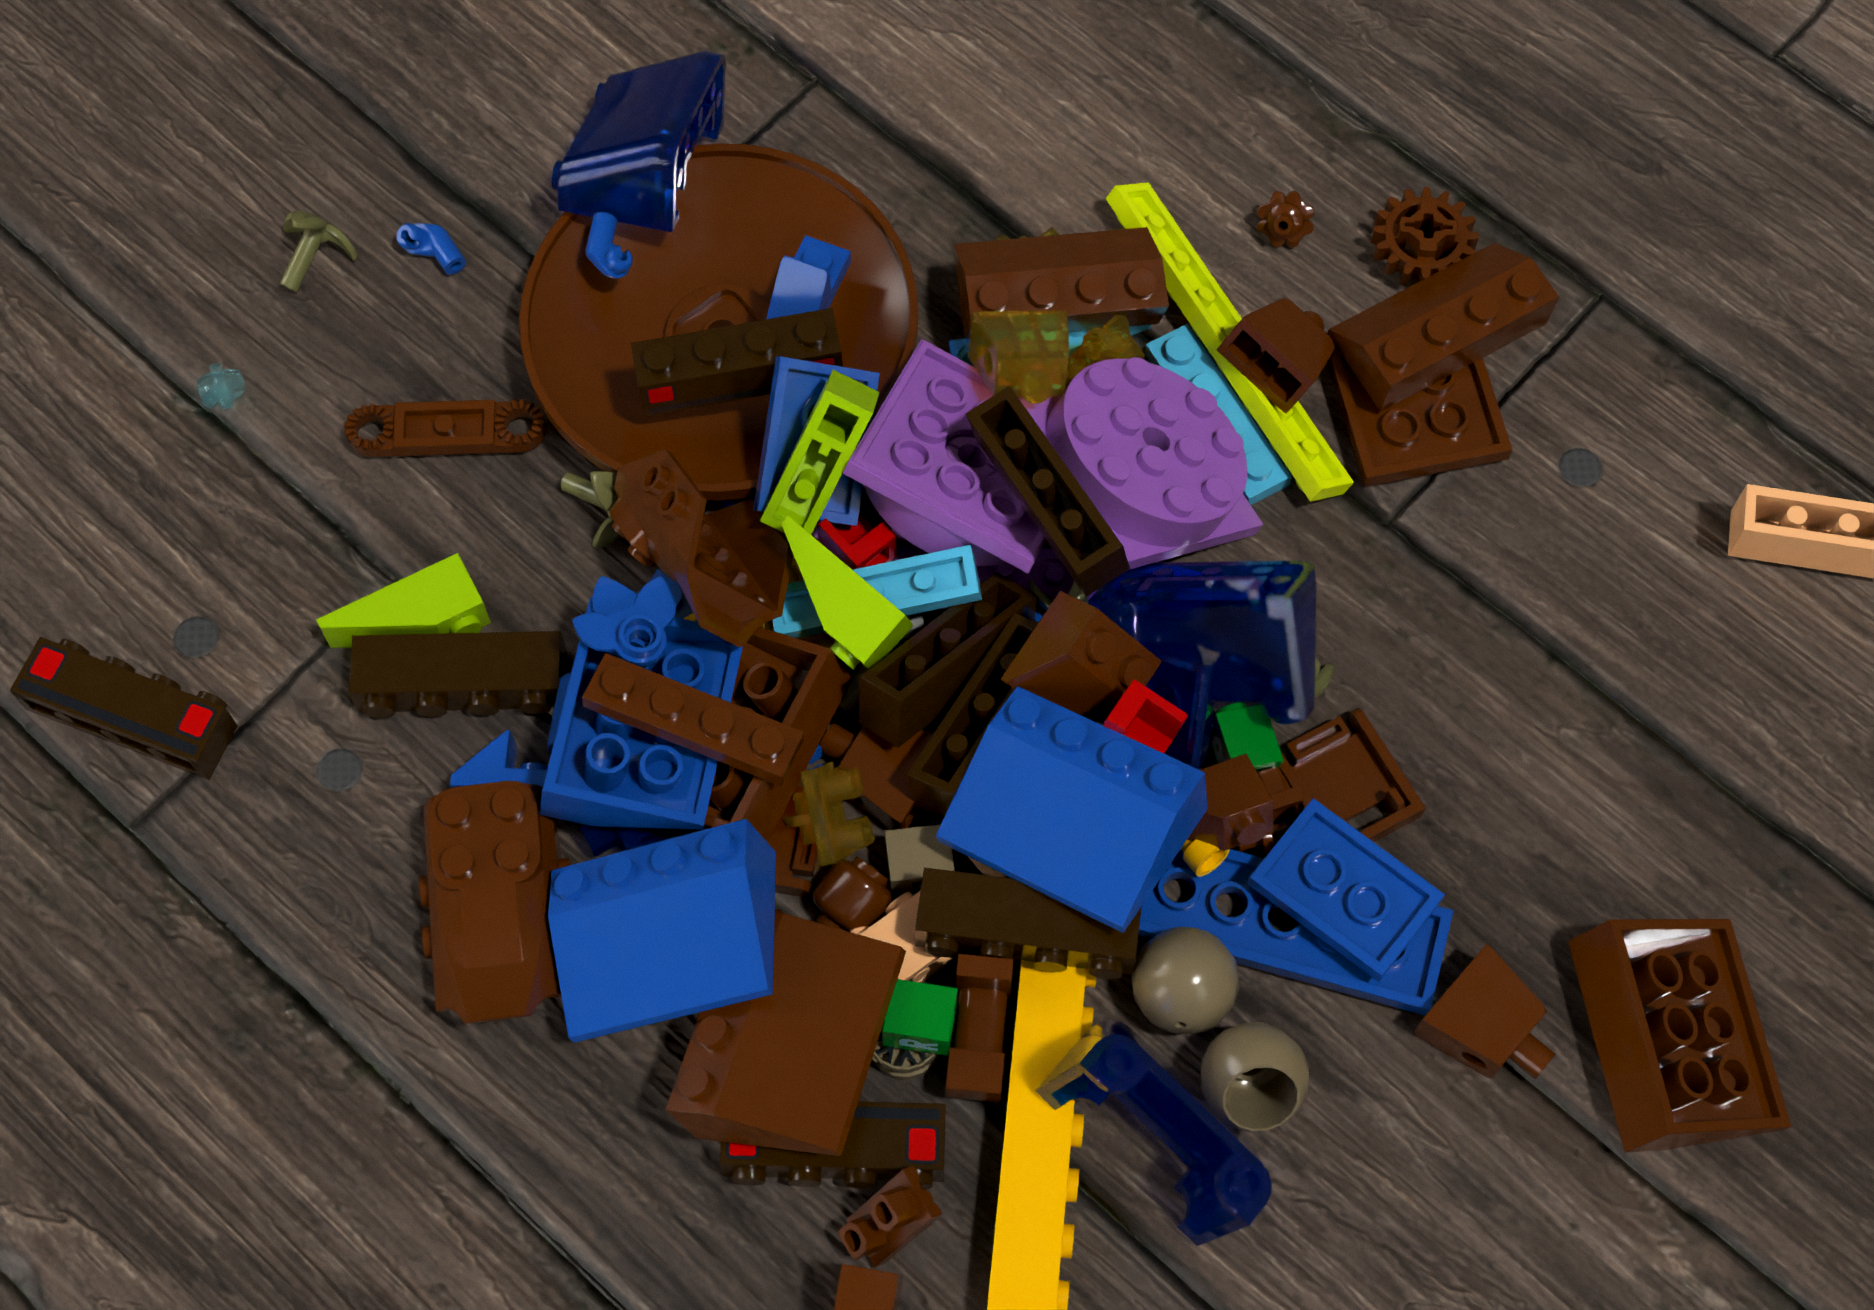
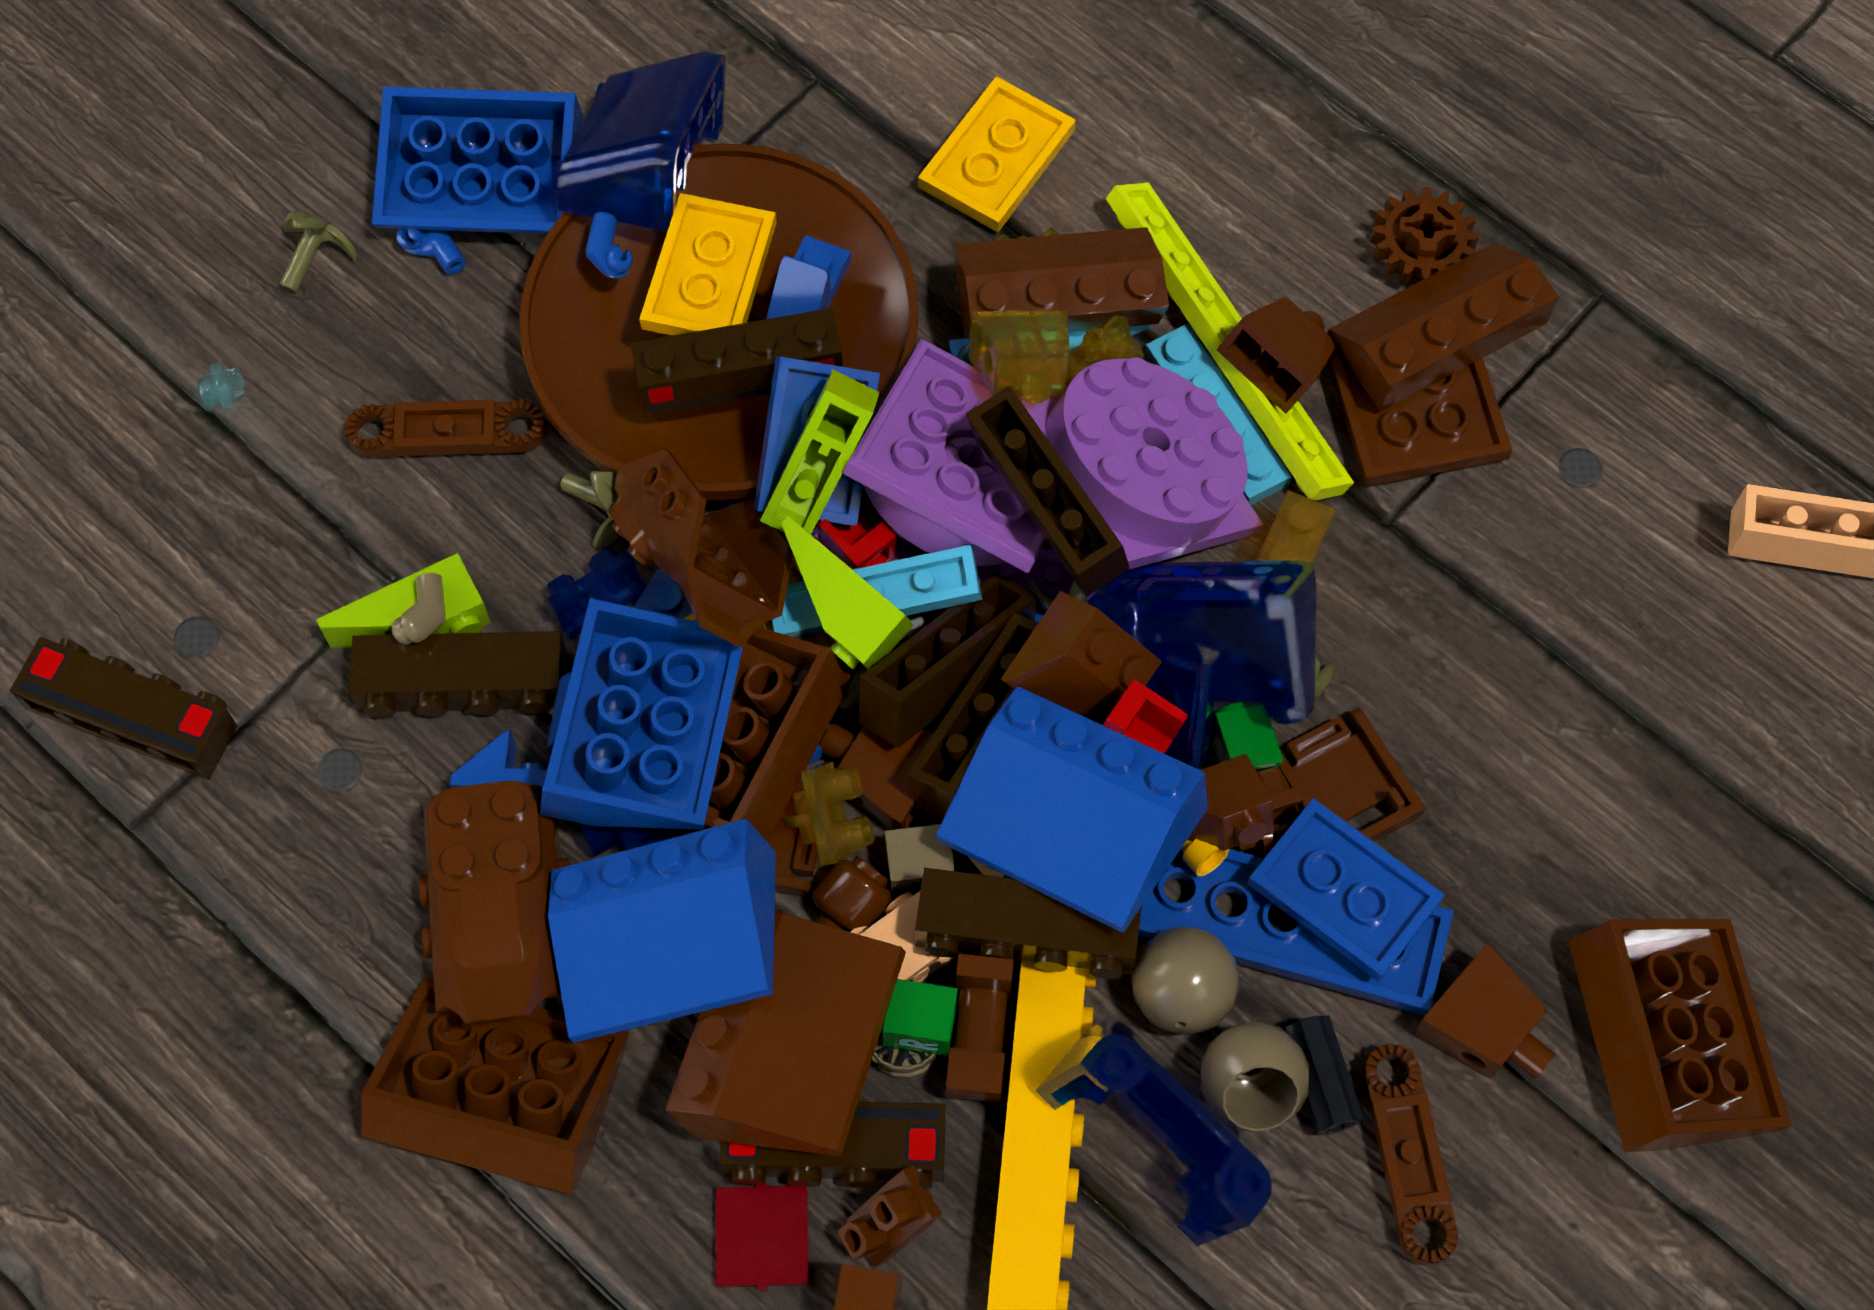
blue plate [572,576,676,667] -> none
reddish brown plate [582,653,804,786] -> none
reddish brown plant [1257,191,1314,247] -> none
none -> reddish brown slope [361,977,629,1195]
none -> blue slope [372,86,583,234]
none -> dark tan arm [392,573,446,645]
none -> clear blue hips [547,548,646,640]
none -> yellow plate [639,193,777,336]
none -> dark red piece [716,1183,809,1292]
none -> yellow plate [918,76,1076,232]
none -> clear yellow brick [1244,490,1336,619]
none -> black axle [1284,1015,1364,1136]
none -> reddish brown plate [1363,1043,1458,1266]

